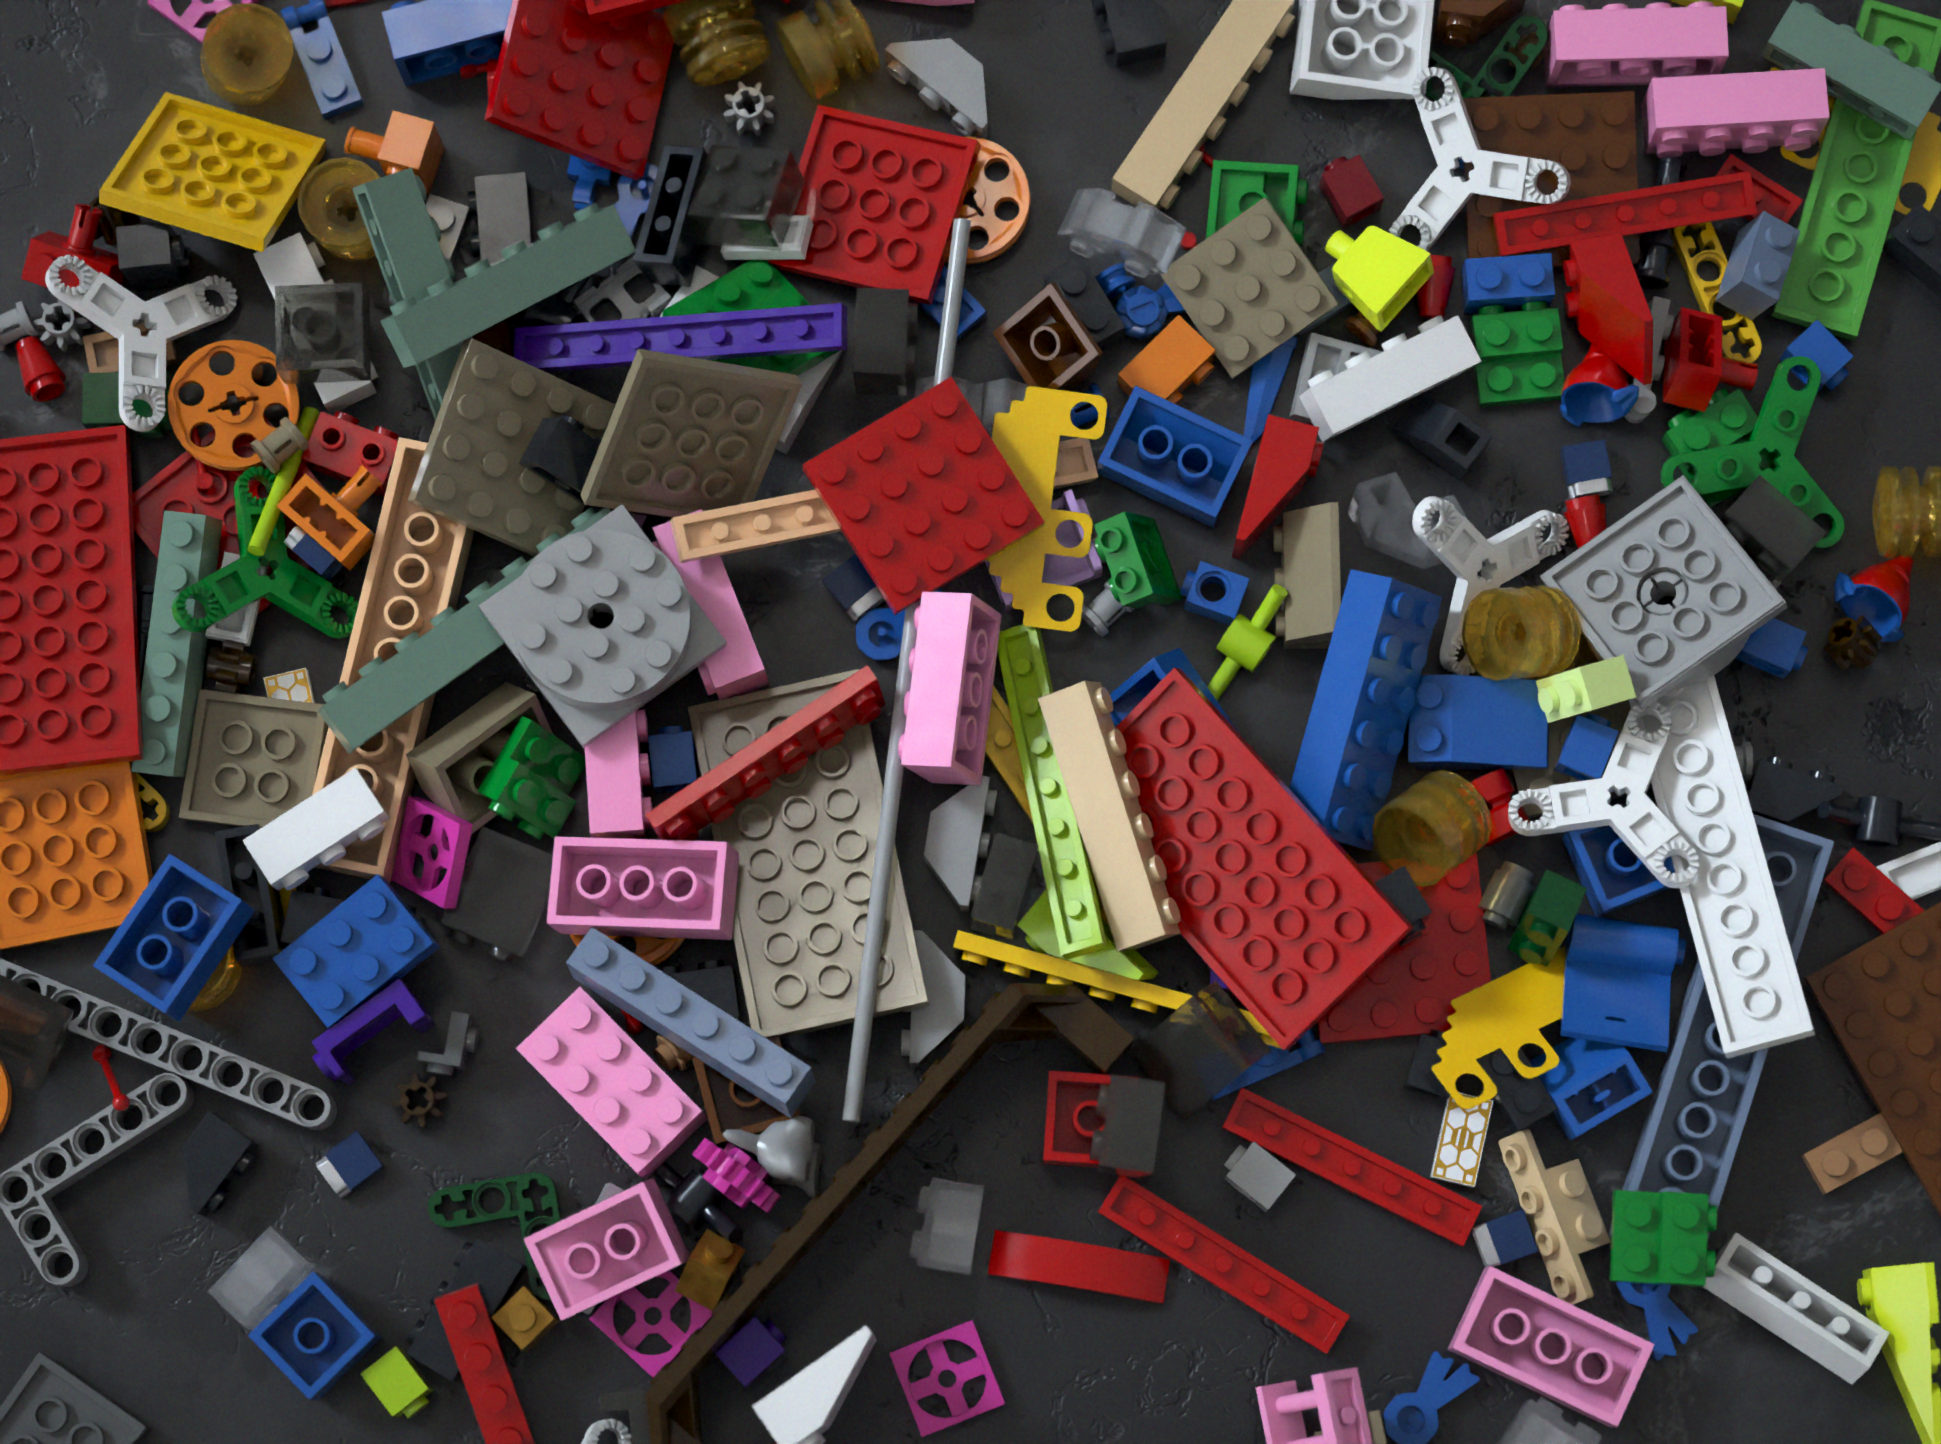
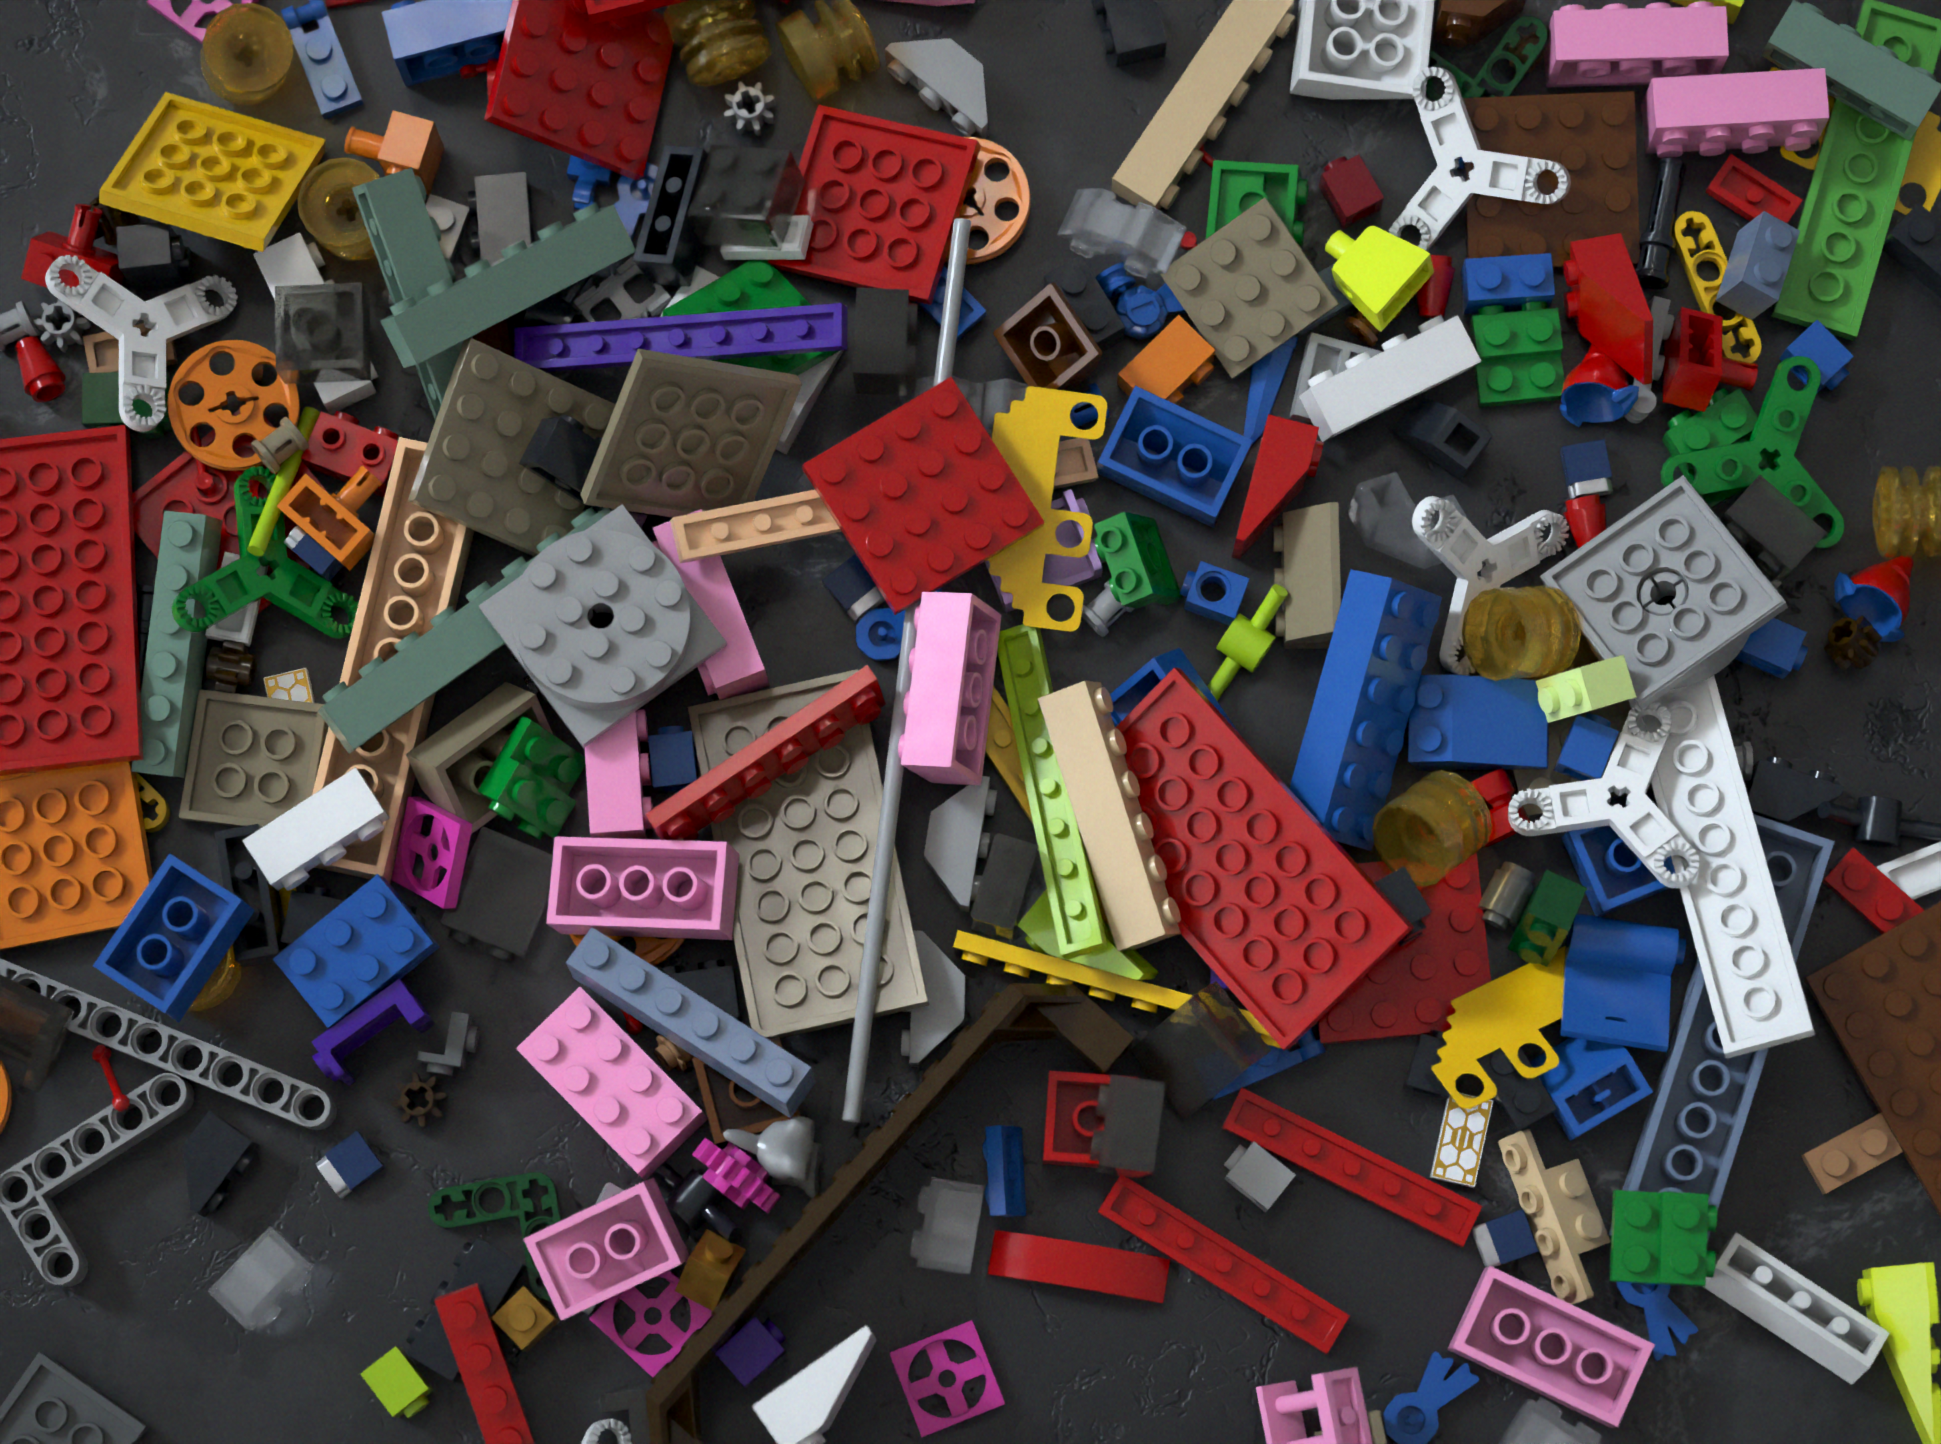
blue brick [248,1271,382,1401] -> none
red plate [1493,171,1757,257] -> none
none -> blue plate [983,1125,1026,1217]

